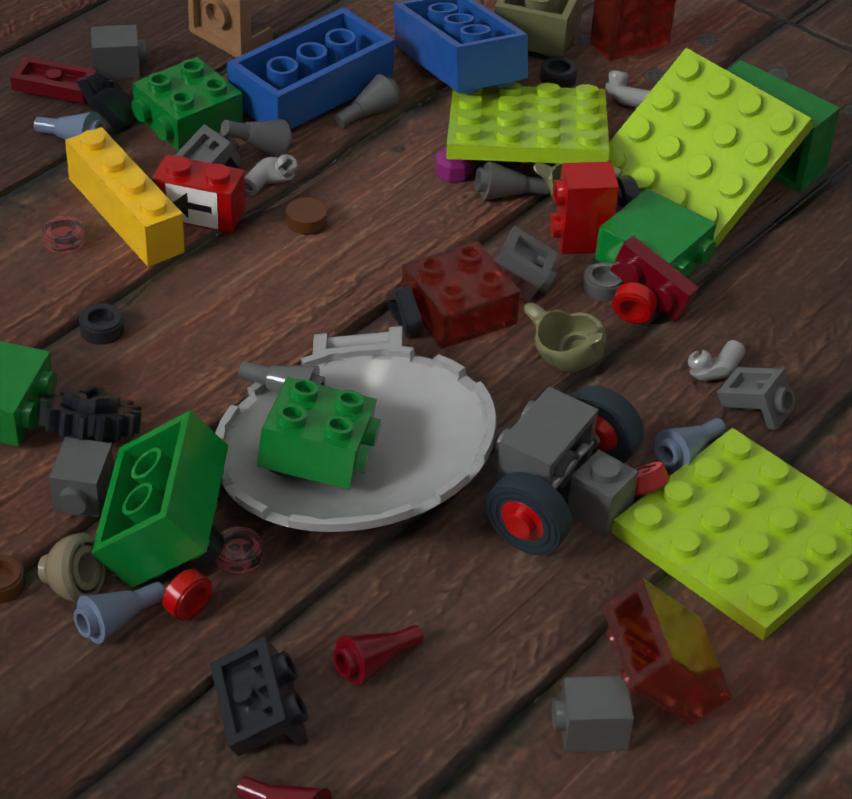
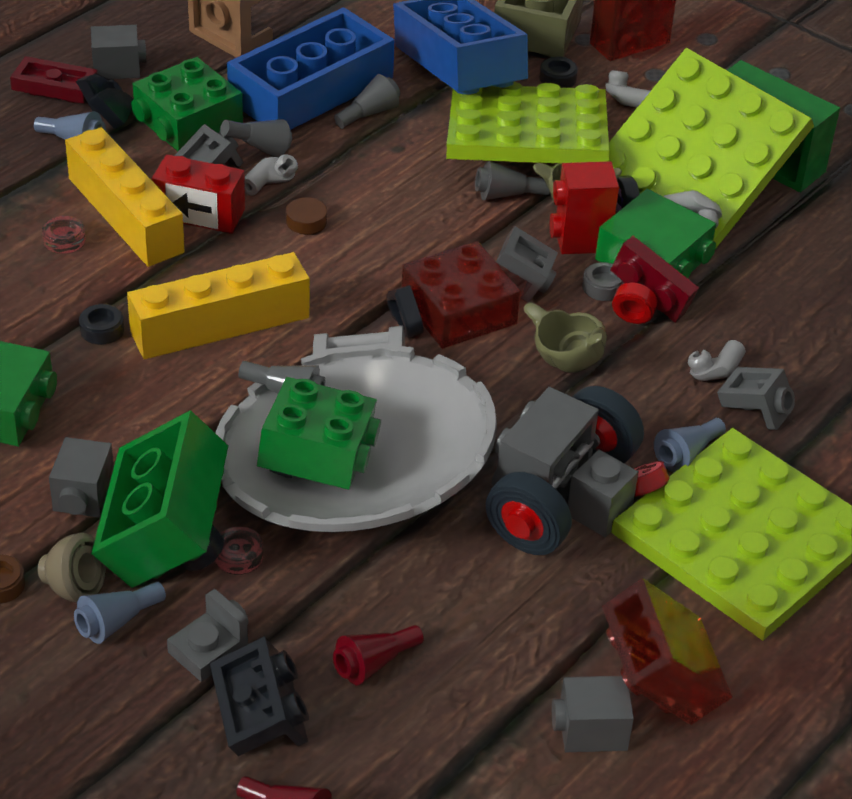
black gear [38,386,142,444] -> none
red tile [162,569,212,621] -> none
magenta tile [435,147,474,183] -> none
none -> yellow brick [127,252,310,359]
none -> dark grey bracket [167,589,249,682]
none -> light grey arm [664,190,722,228]

